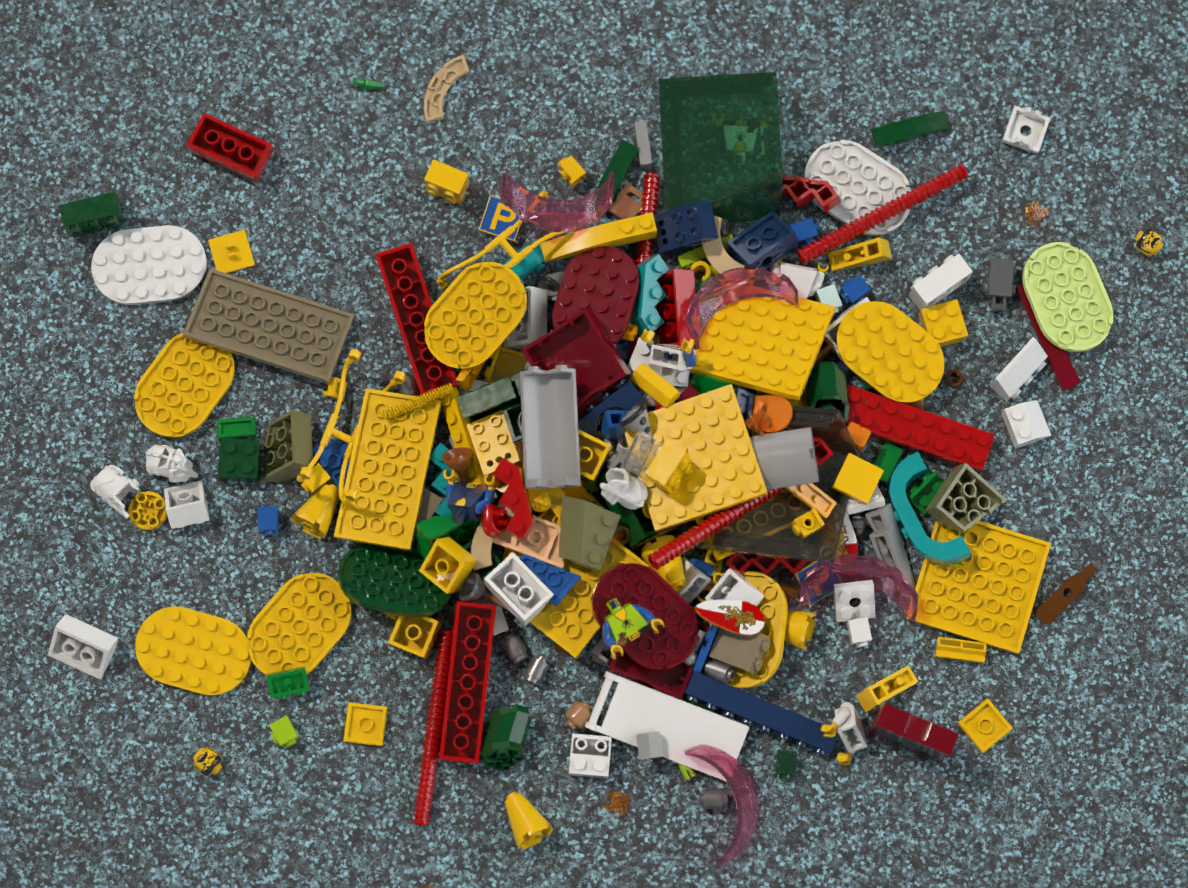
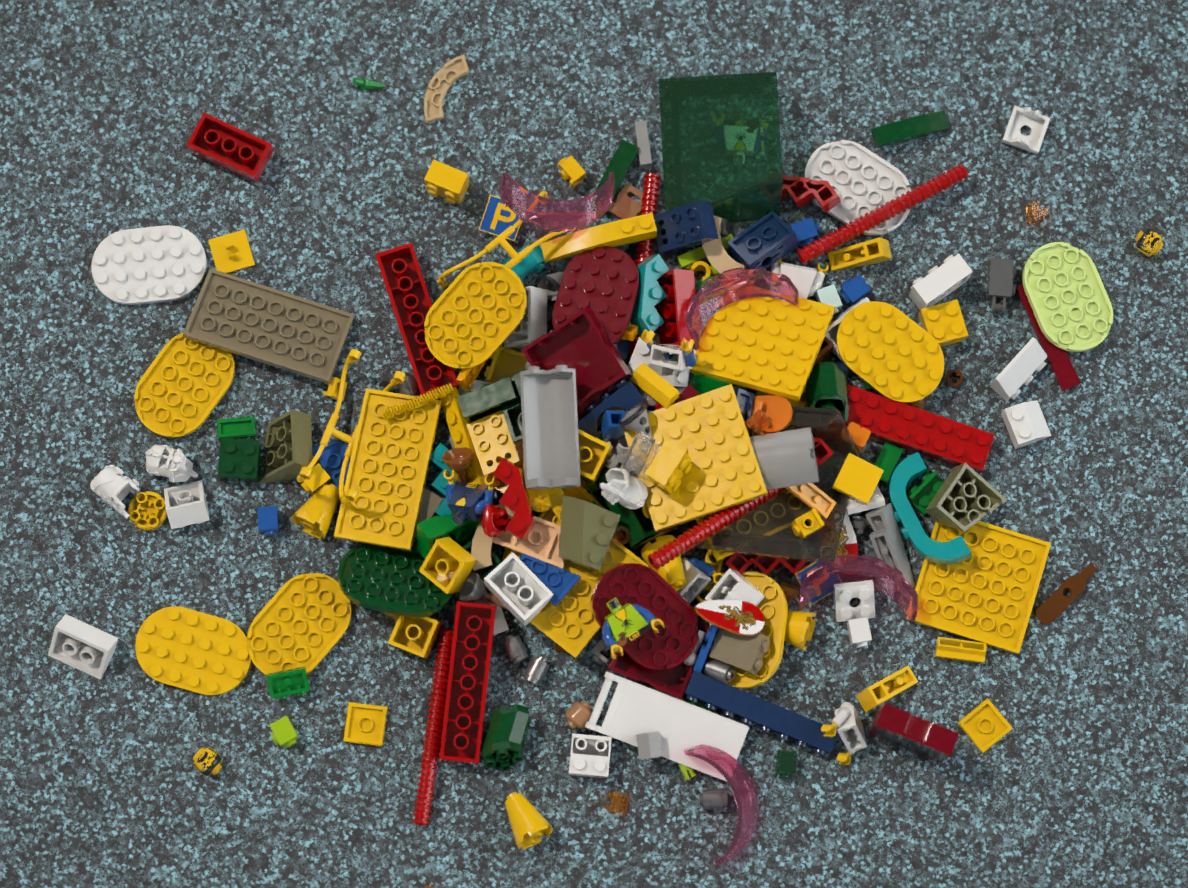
dark green brick [59,191,126,238] -> none

